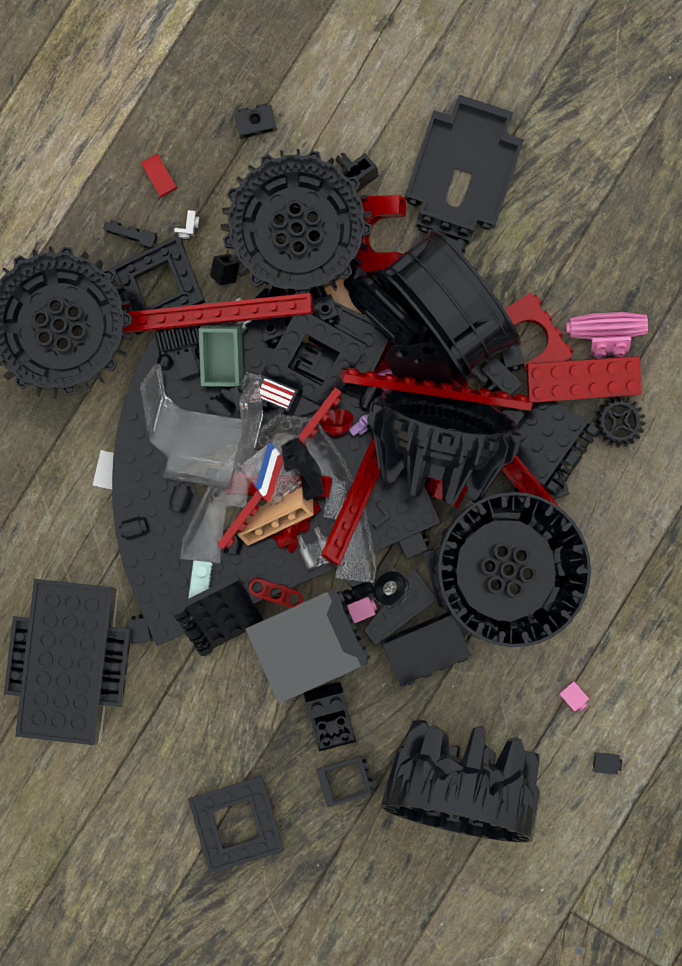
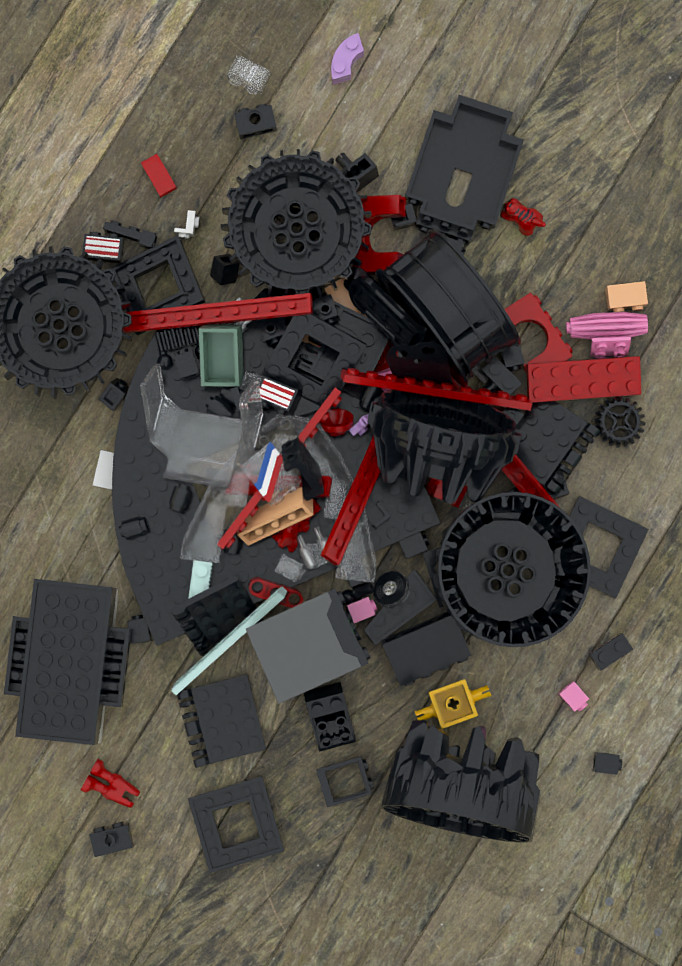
none -> red piece [81,758,140,808]
none -> brick [82,232,124,263]
none -> black brick [89,821,134,857]
none -> black bracket [98,378,129,411]
none -> light aqua tile [171,586,287,695]
none -> black hinge [177,675,266,768]
none -> clear brick [227,55,271,95]
none -> clear brick [274,554,306,582]
none -> lavender brick [331,33,364,85]
none -> black panel [391,203,417,231]
none -> yellow brick [414,679,491,729]
none -> red animal [501,198,546,236]
none -> black plate [570,496,649,599]
none -> black brick [588,633,633,671]
none -> light nougat brick [605,281,648,312]

